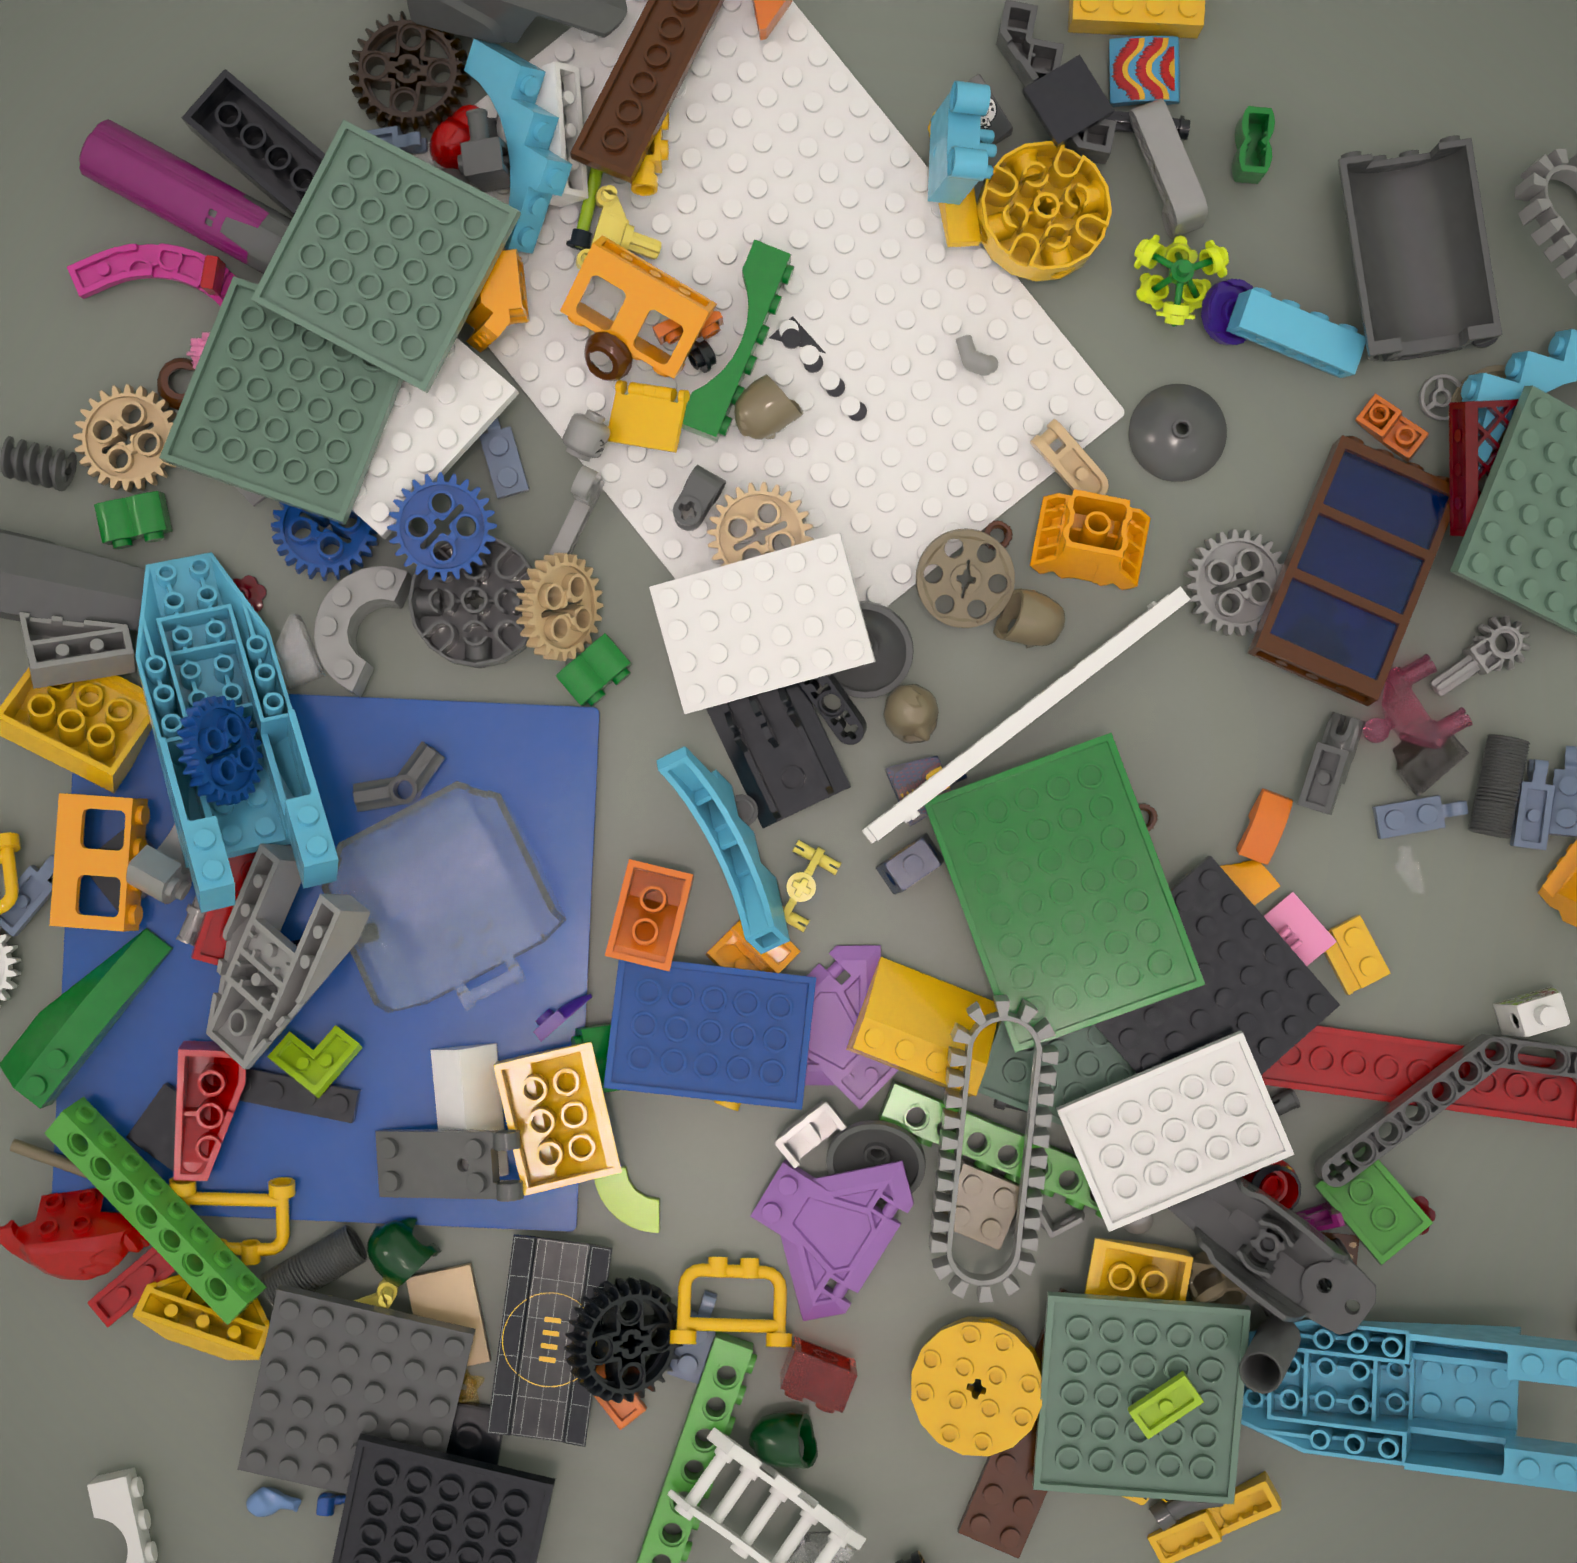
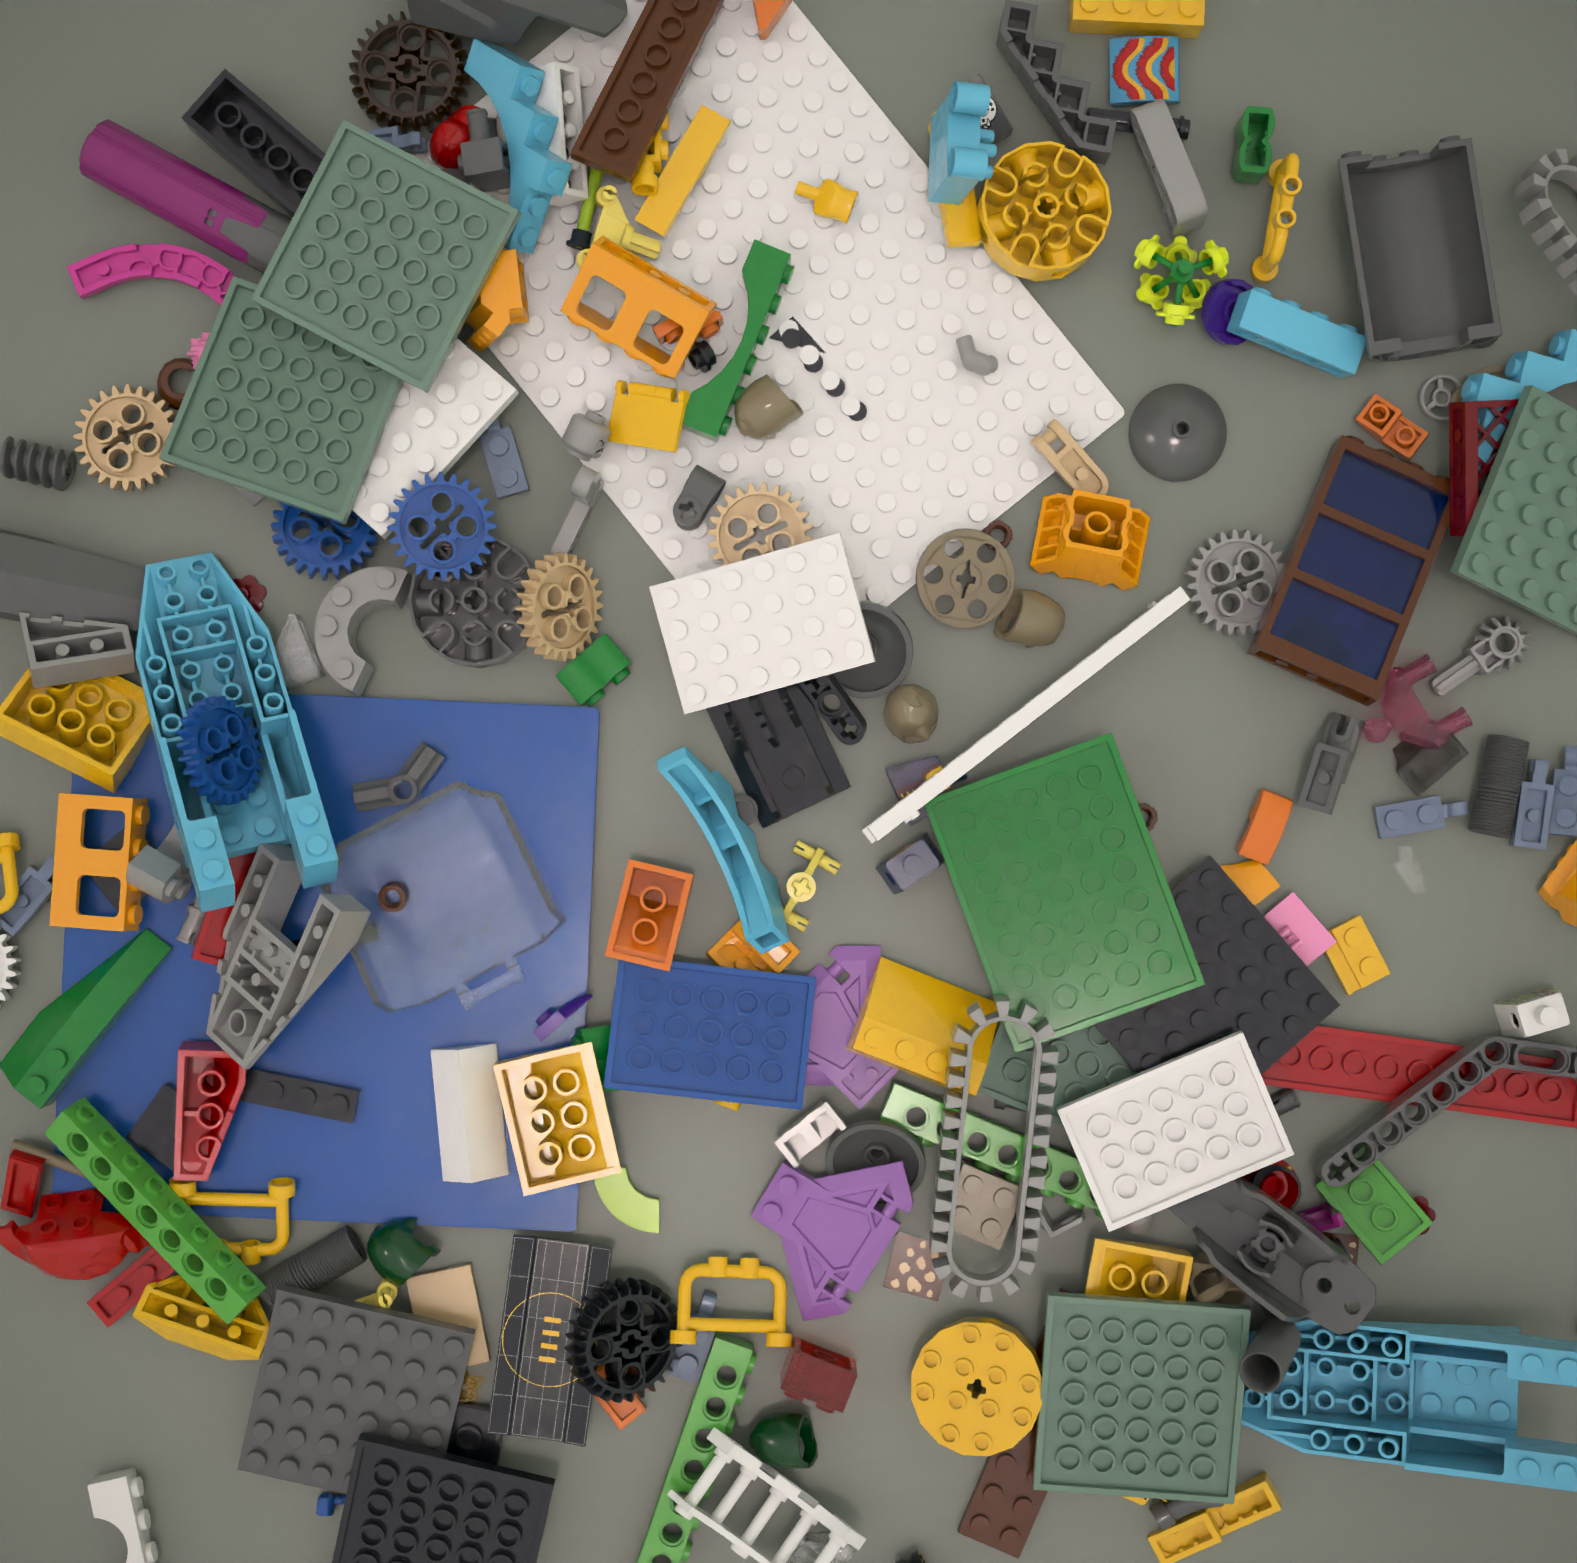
green brick [94,491,173,549] -> none
red tile [200,255,226,296] -> none
medium blue animal [246,1487,302,1517] -> none
lime plate [267,1025,362,1099] -> none
dark grey hinge [375,1129,524,1202] -> none
reddish brown piece [584,332,633,381] -> none
black tile [1022,54,1115,148] -> none
lime plate [1127,1371,1204,1439] -> none
none -> red tile [0,1149,46,1218]
none -> reddish brown axle [378,881,409,913]
none -> yellow slope [634,105,731,238]
none -> yellow piece [794,179,858,225]
none -> sticker [883,1232,952,1301]
none -> yellow bar [1250,153,1302,284]

